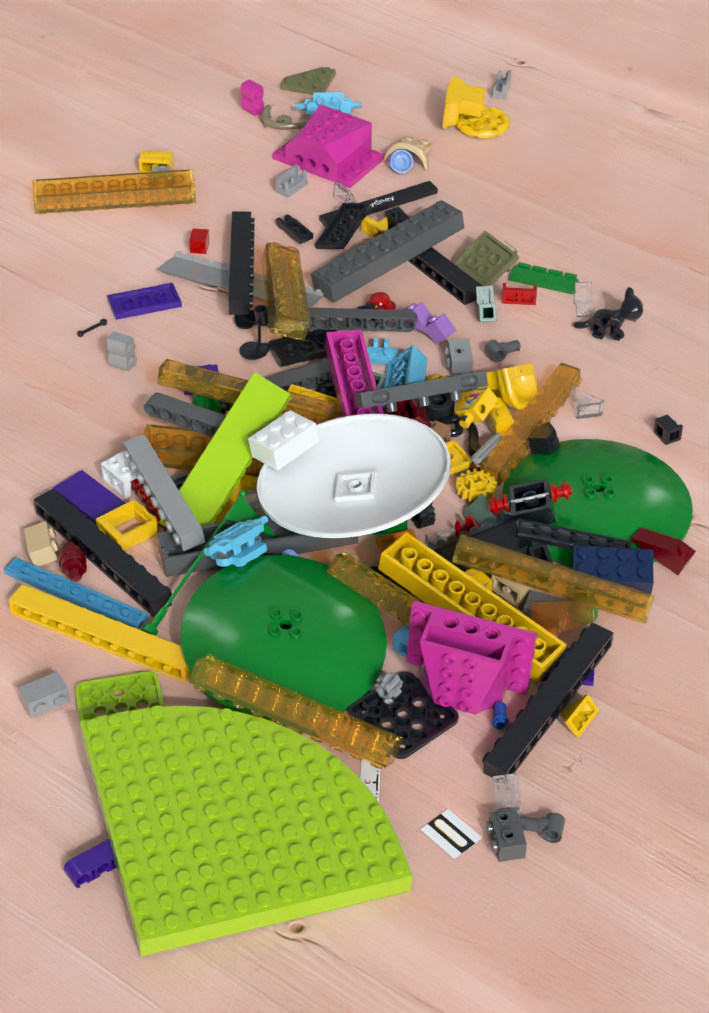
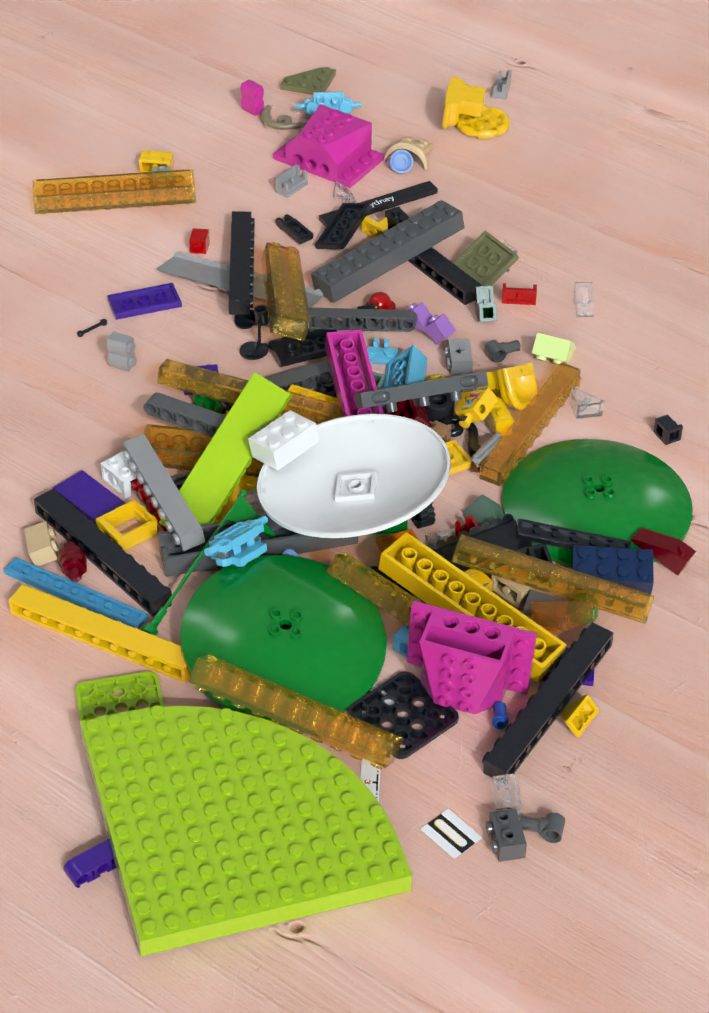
light grey brick [18,671,70,718] -> none
light grey gear [375,672,403,700] -> none
yellow gear [456,469,497,502] -> none
black brick [488,478,573,524] -> none
green windscreen [509,262,579,295] -> none
black slope [528,422,560,455] -> none
black animal [574,287,643,341] -> none
none -> yellowish green slope [532,333,576,365]

